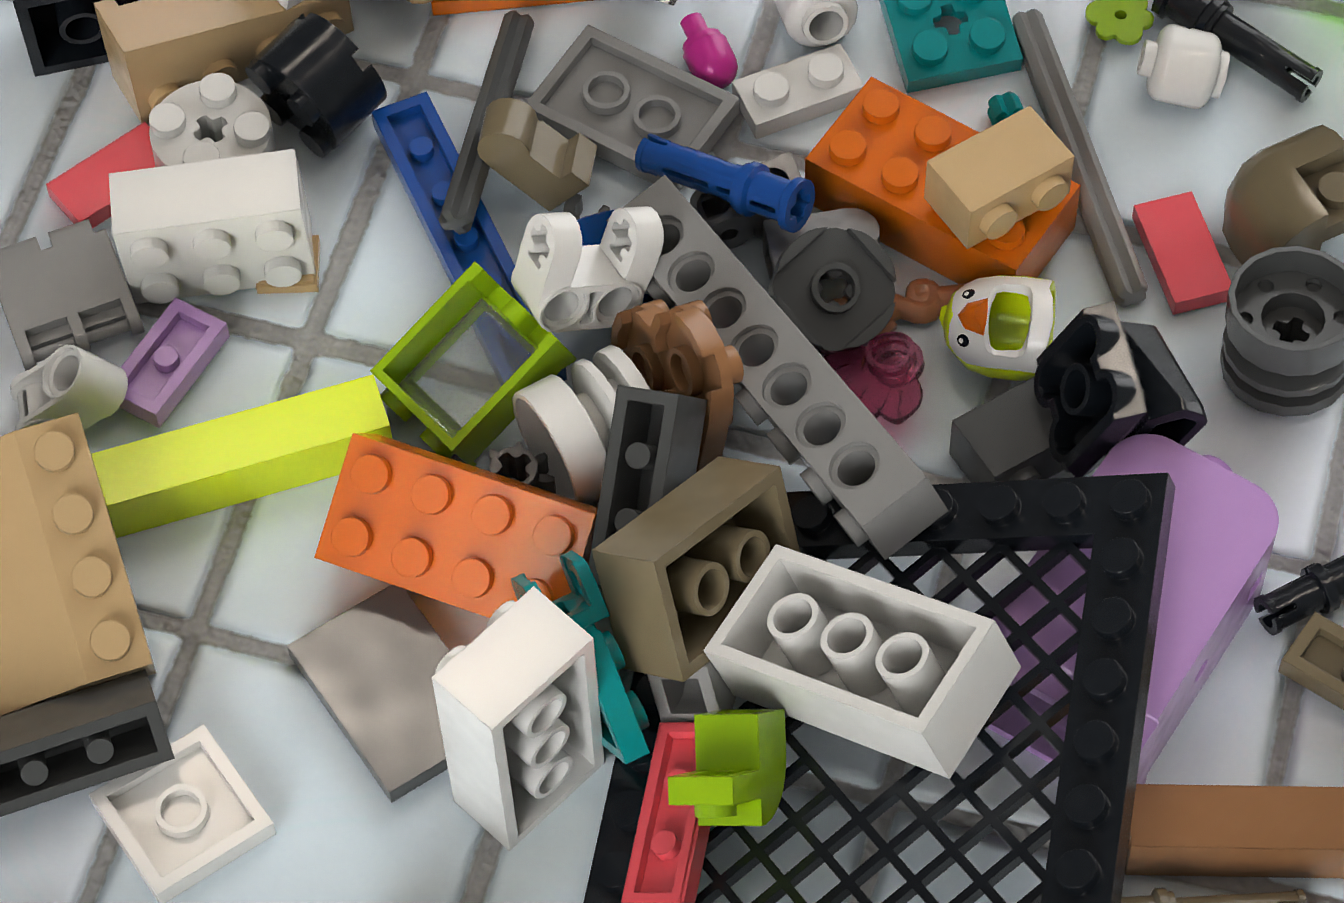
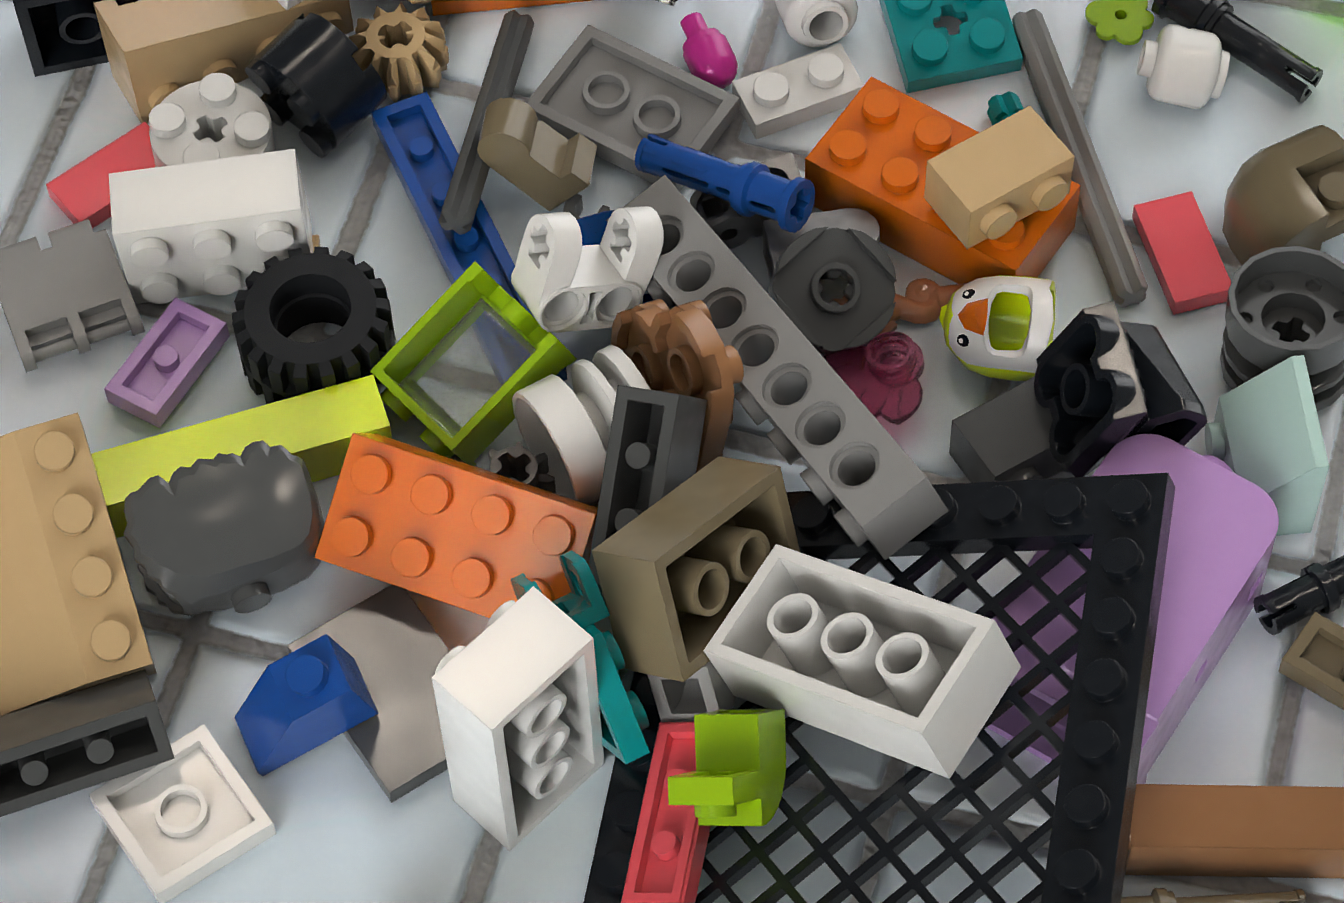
white piece [10,344,128,431] -> none
none -> dark grey animal [124,440,324,616]
none -> black tyre [232,246,396,404]
none -> blue slope [234,634,379,776]
none -> tan gear [349,2,449,103]
none -> light aqua slope [1205,355,1329,536]

